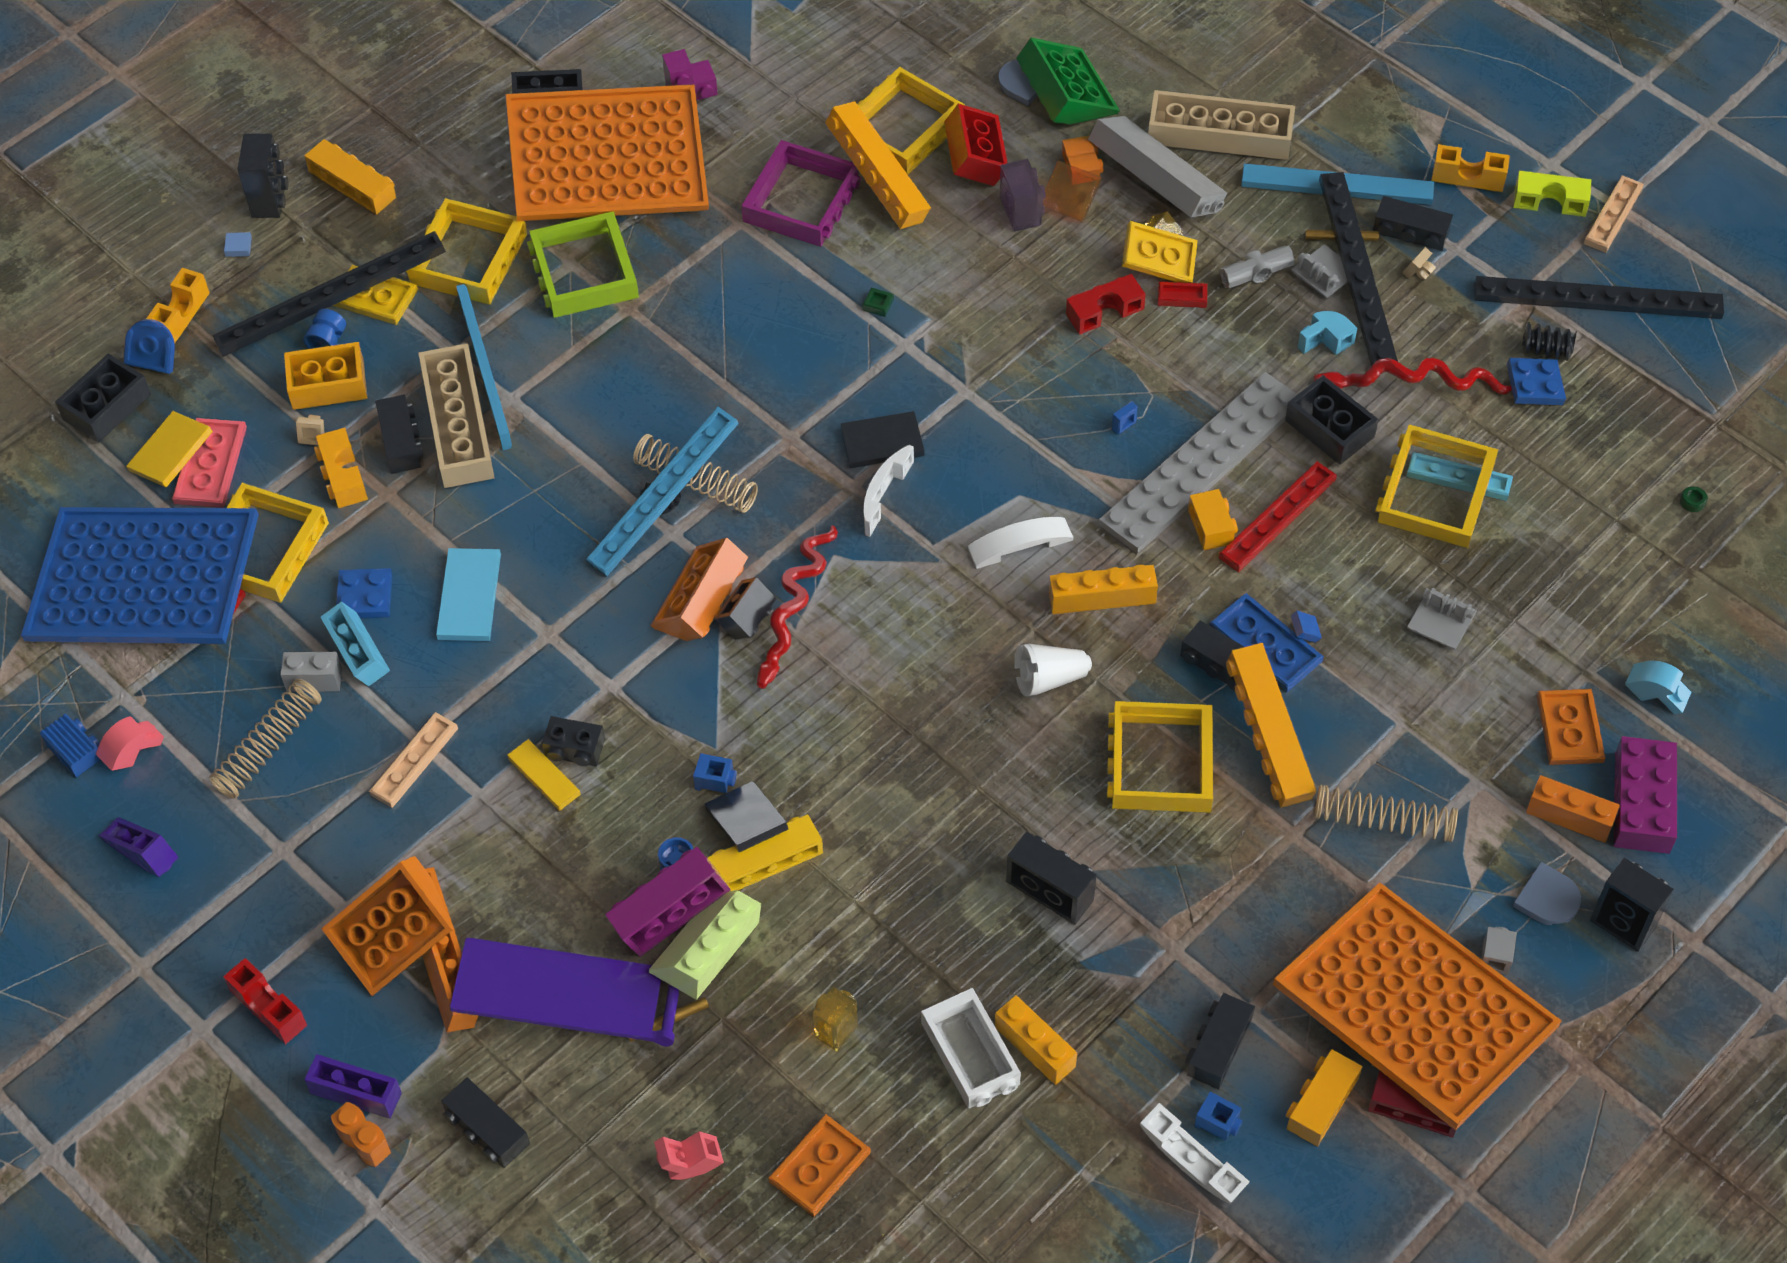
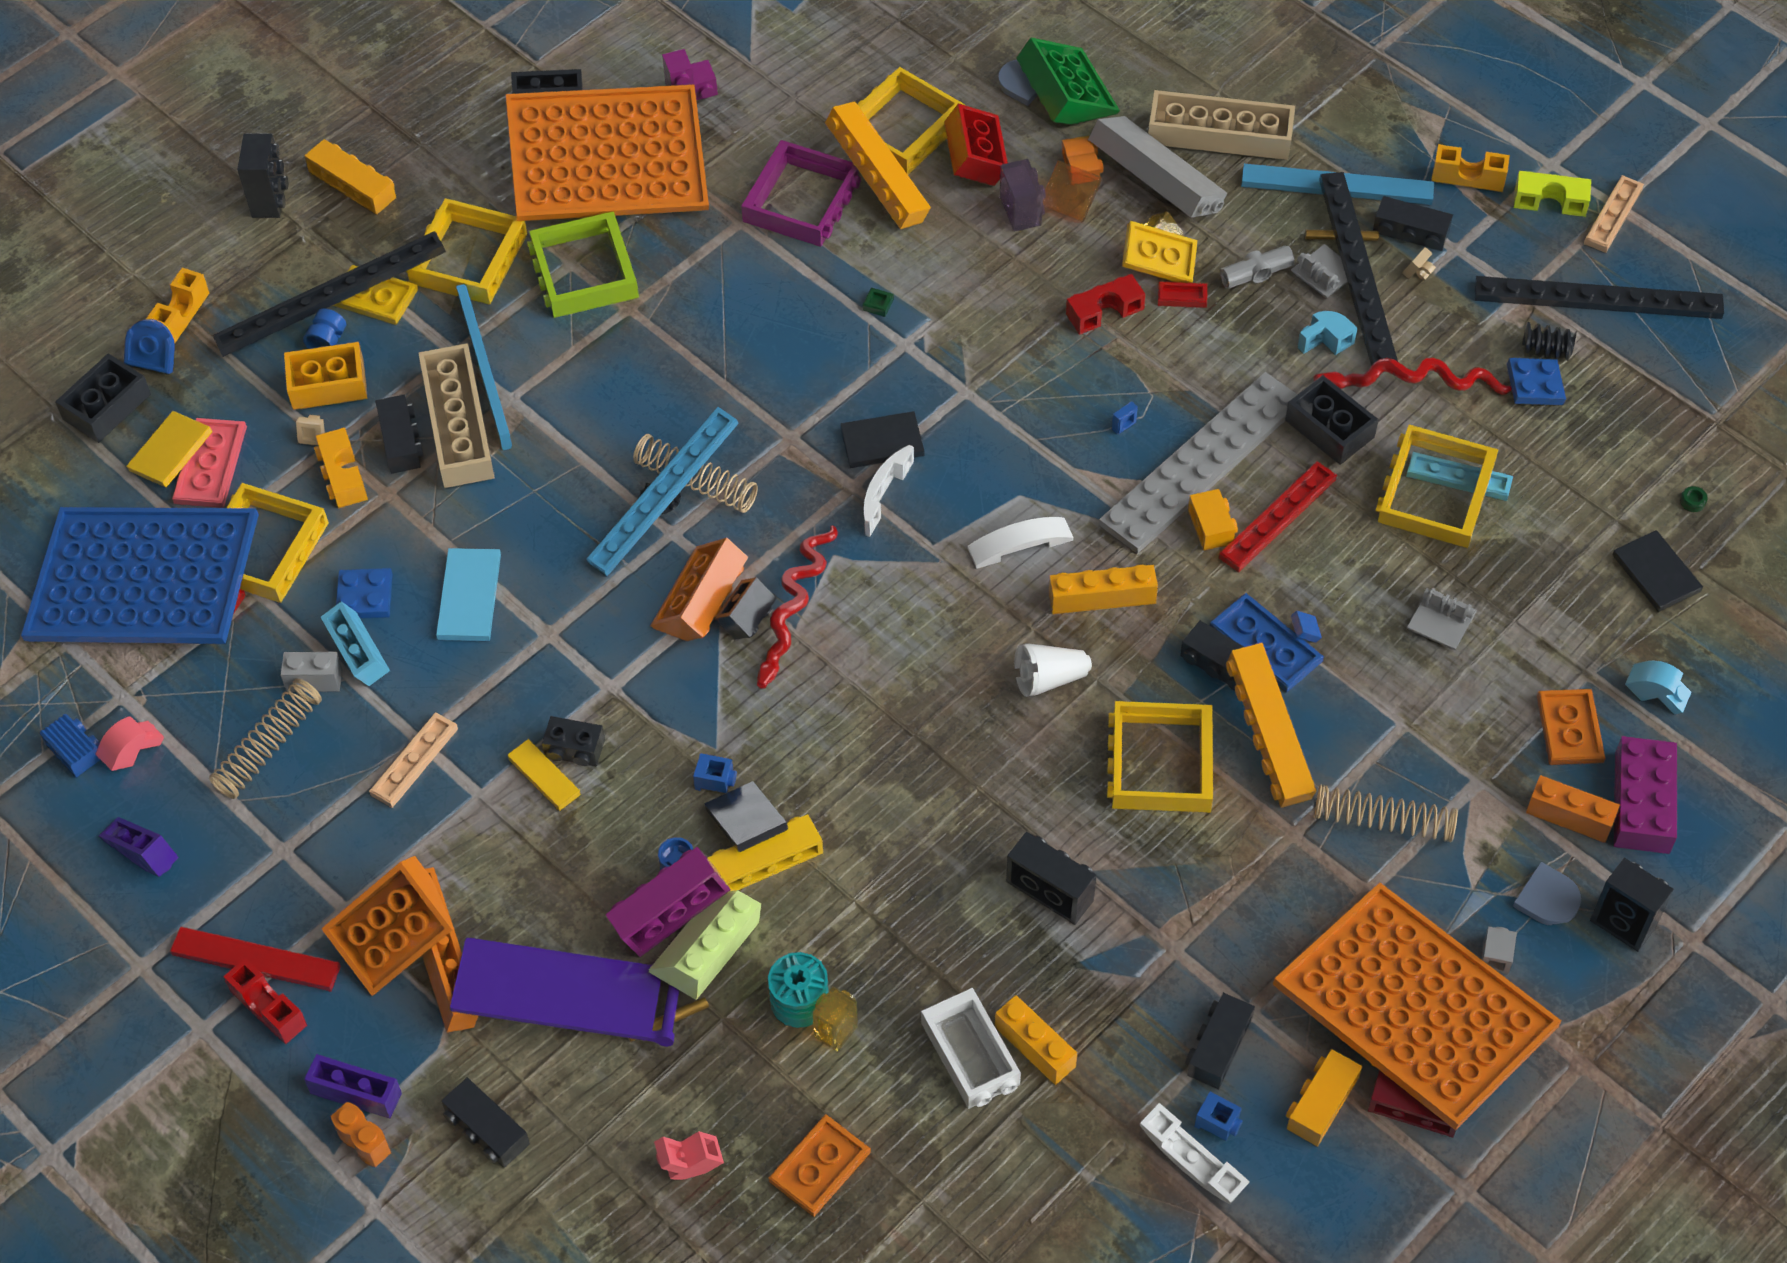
medium blue tile [224,232,252,257] -> none
none -> red tile [170,927,341,991]
none -> teal wheel [768,952,829,1028]
none -> black tile [1612,530,1703,612]

